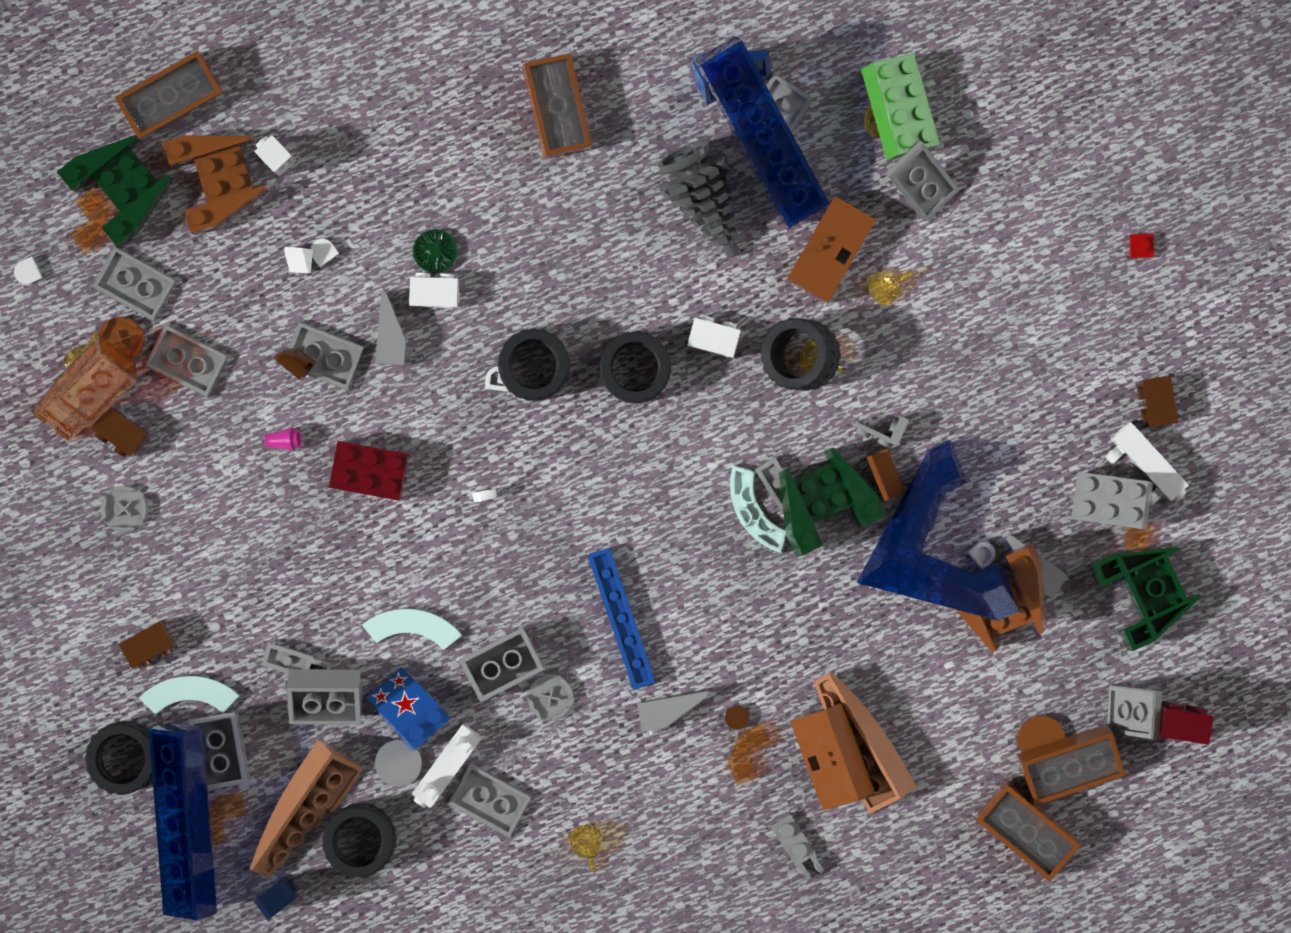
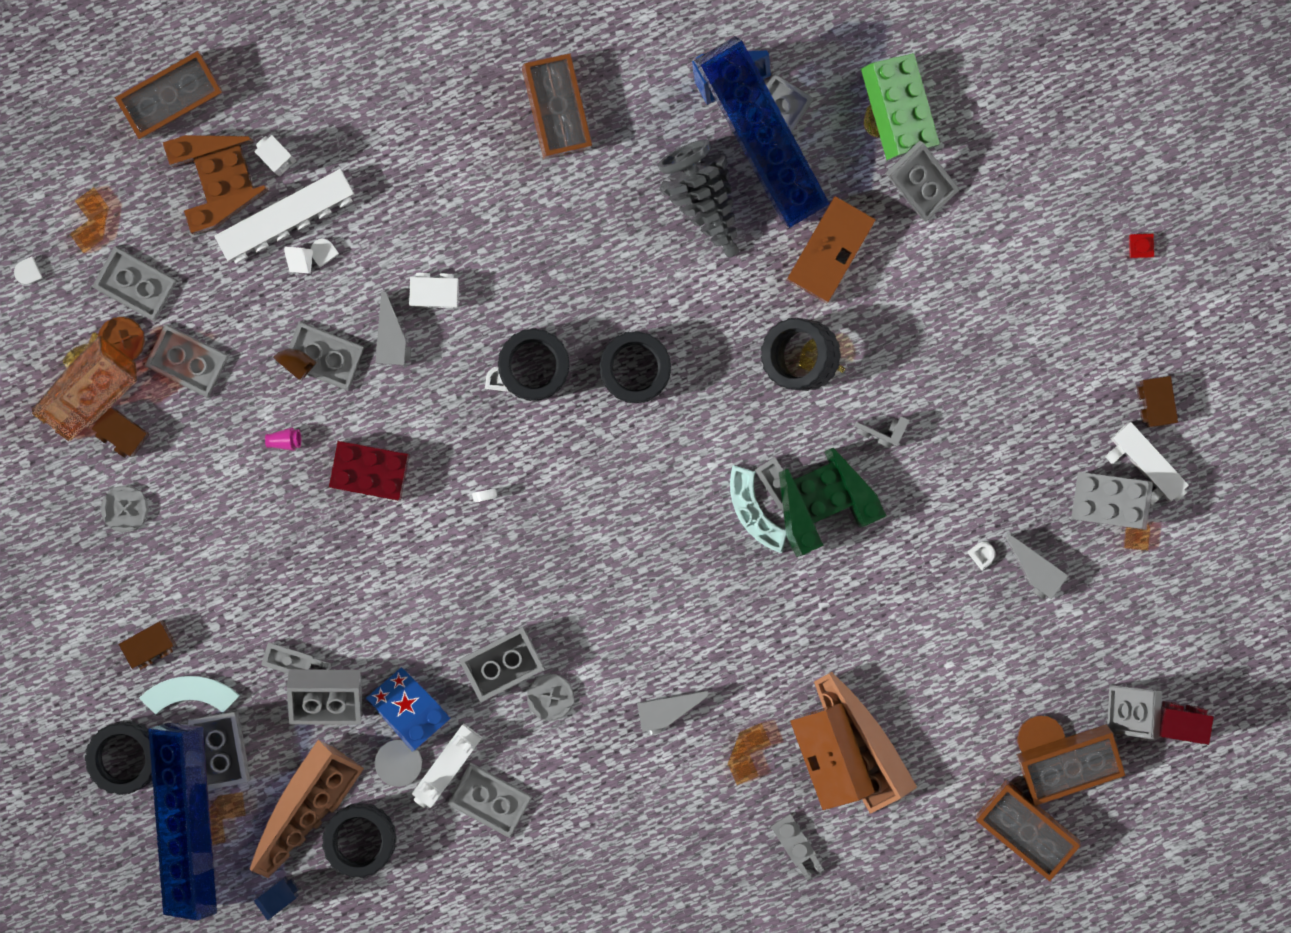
dark green wedge [57,135,173,248] -> none
light aqua tile [362,609,462,650] -> none
dark green wheel [413,229,457,273] -> none
clear yellow piece [567,824,602,872] -> none
blue plate [587,547,656,690] -> none
white brick [687,315,741,359] -> none
reddish brown tile [725,705,749,730] -> none
clear blue wedge [856,440,1020,621] -> none
dark orange panel [866,448,905,501] -> none
clear yellow piece [867,269,914,306] -> none
dark orange wedge [941,543,1047,653] -> none
dark green wedge [1088,547,1201,651] -> none
none -> white brick [214,169,355,264]

